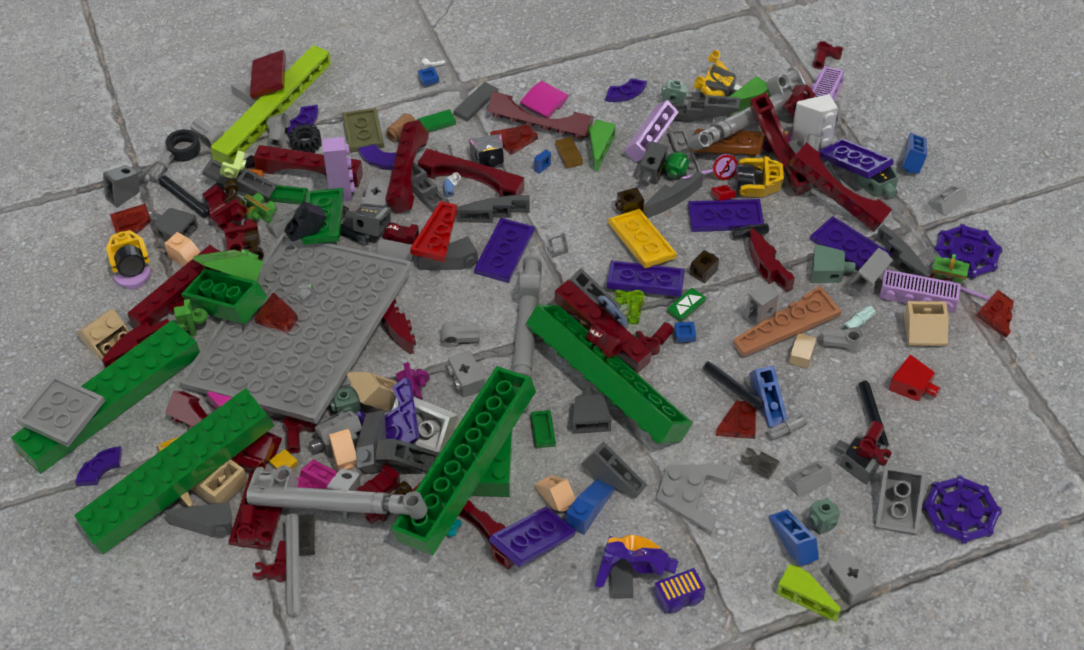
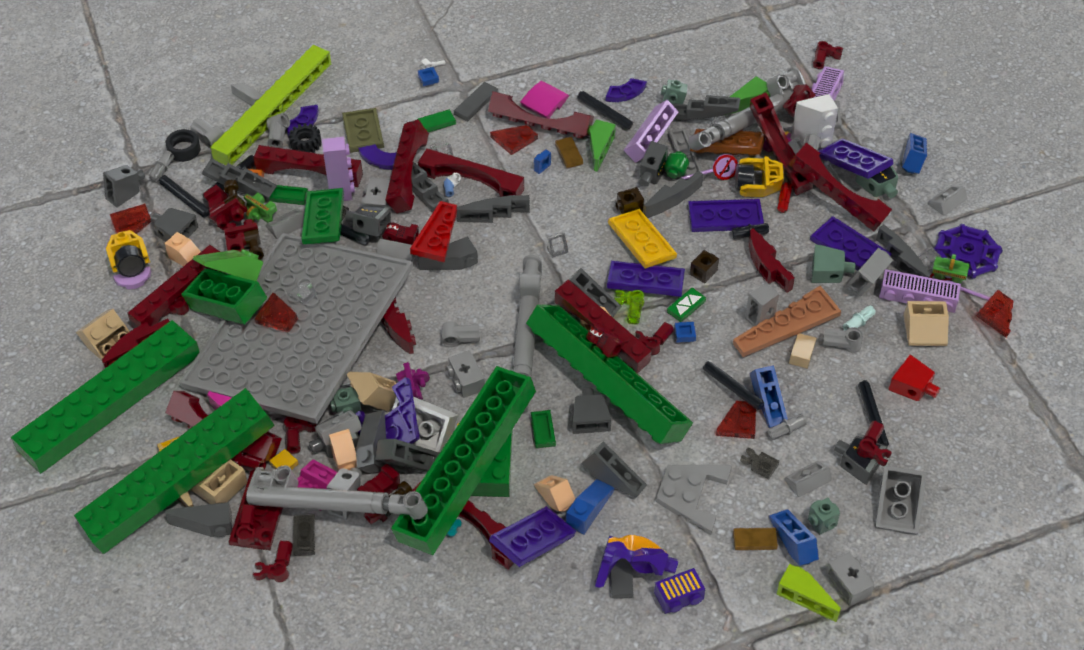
light grey plate [16,374,105,447] -> none
dark purple tile [75,446,122,486] -> none
bright green hips [174,299,208,336] -> none
yellowish green bracket [220,151,246,179] -> none
dark red tile [250,49,286,99] -> none
black slope [284,201,327,242] -> none
light grey axle [286,514,300,617] -> none
medium nougat head [386,113,415,142] -> none
black torso [469,134,504,167] -> none
dark purple tile [474,218,535,283] -> none
sand blue tile [598,296,629,329] -> none
torso [693,50,742,98] -> none
red tile [711,185,736,201] -> none
dark purple plate [922,475,1002,544] -> none
none -> black axle [577,91,633,130]
none -> pearl gold tile [733,528,778,550]
none -> red axle [777,182,792,213]

